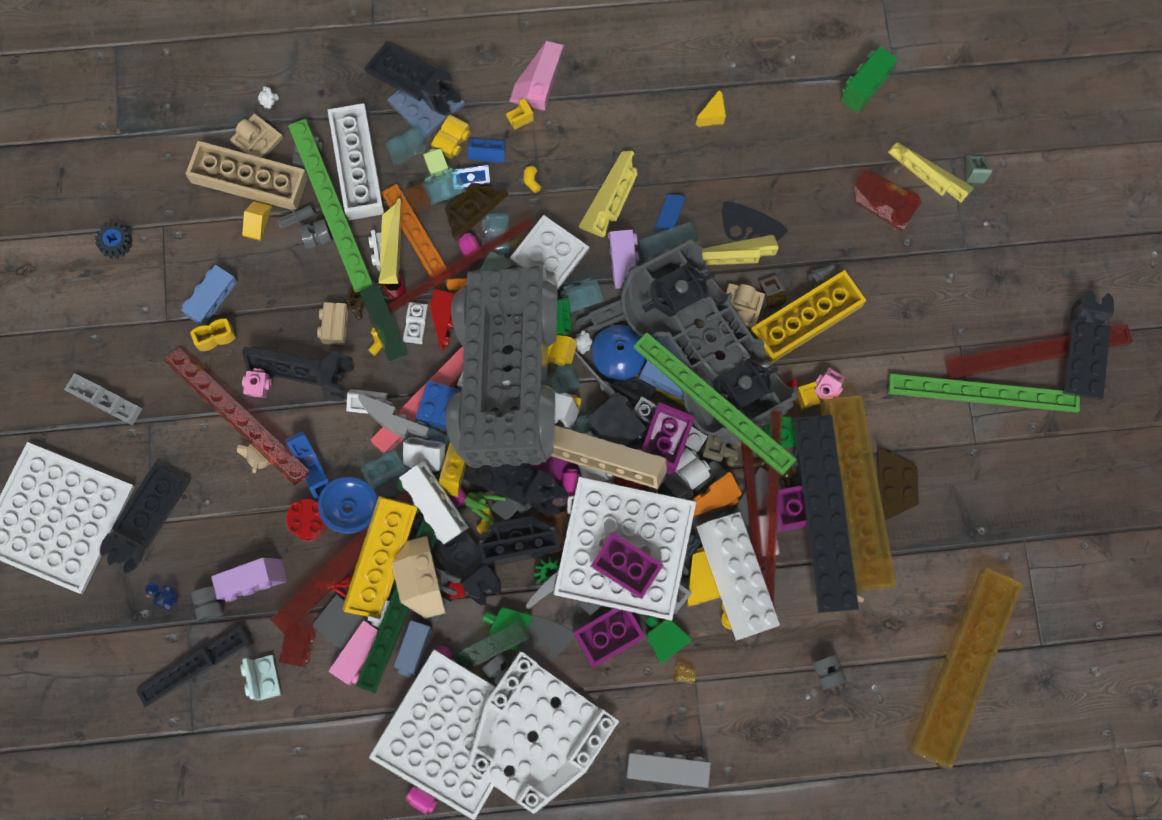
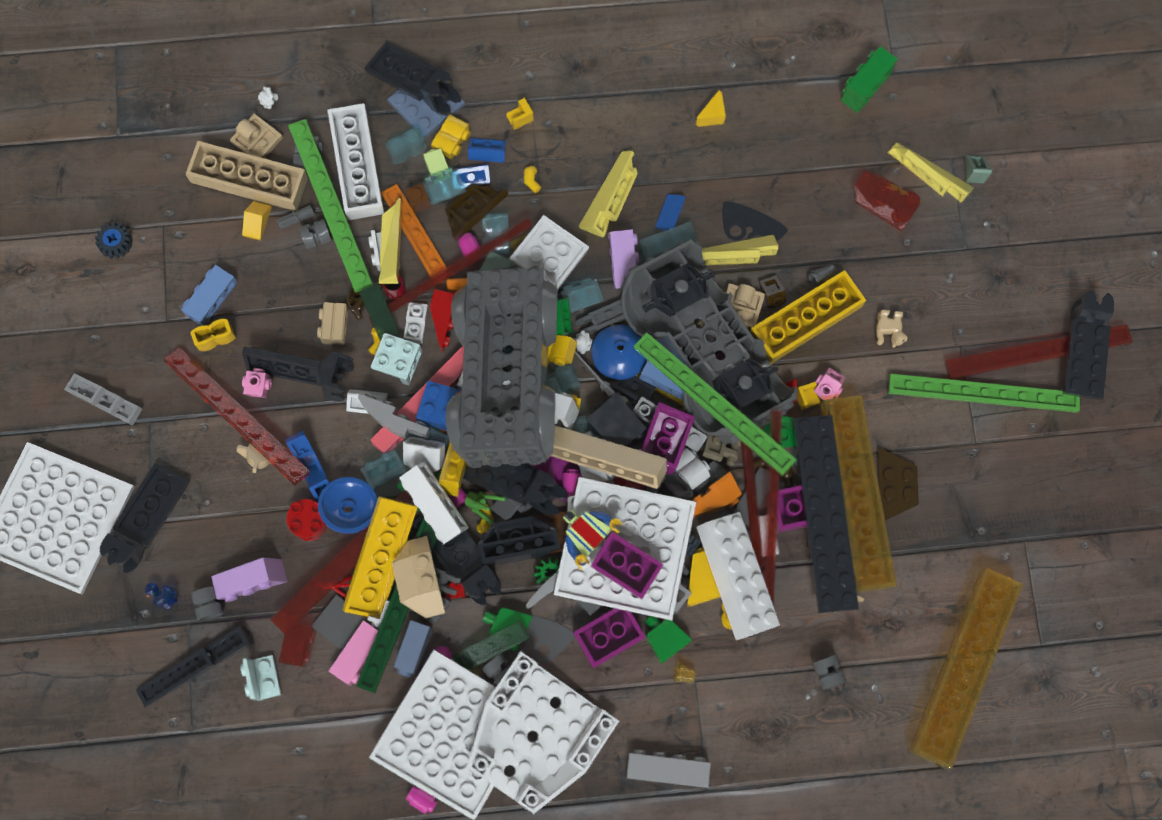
bright pink wedge [510,41,564,111] -> none
none -> light aqua bracket [371,333,423,385]
none -> torso [563,509,624,570]
none -> tan animal [876,310,908,348]

